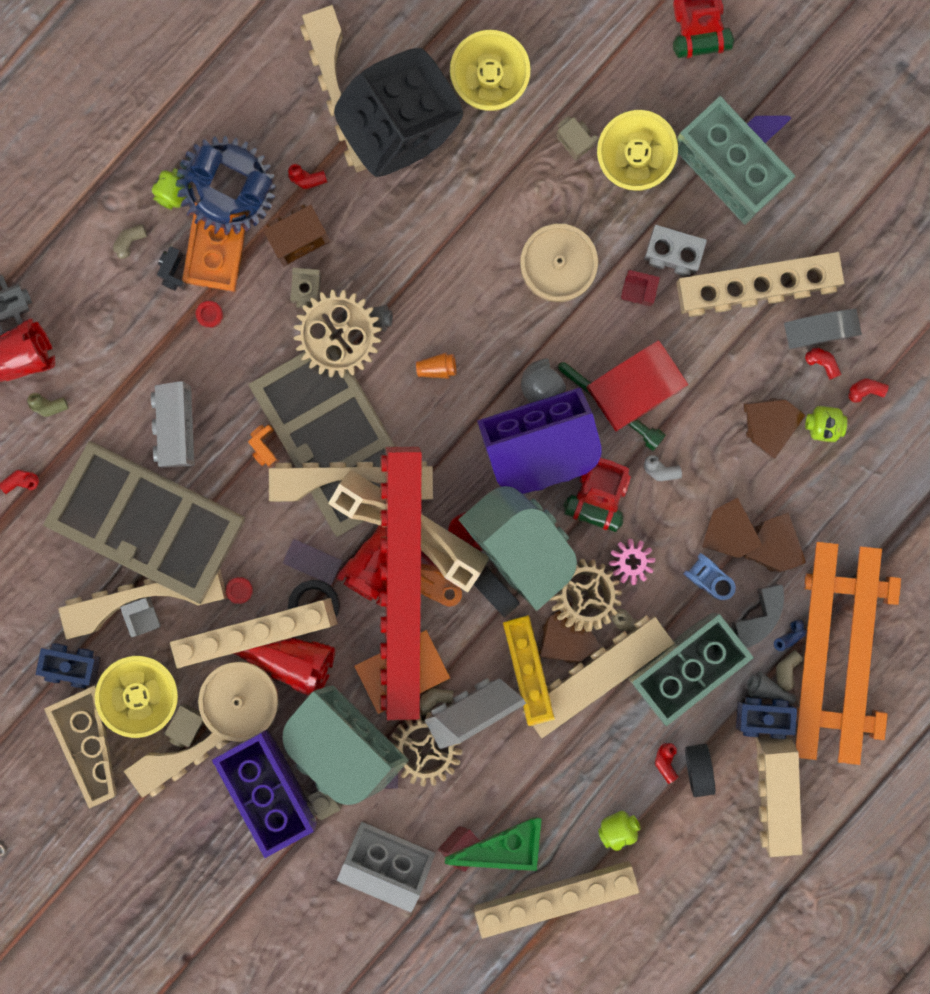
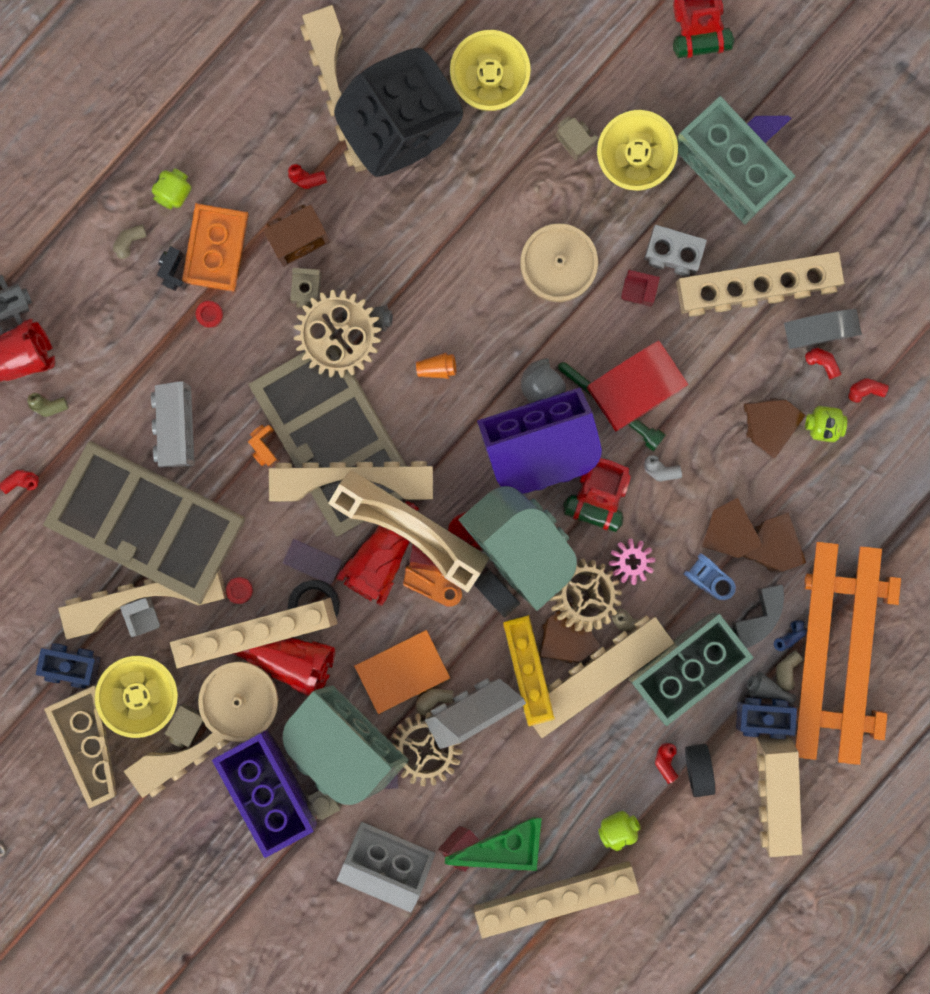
dark blue piece [176,136,276,235] -> none
red brick [380,447,422,720] -> none

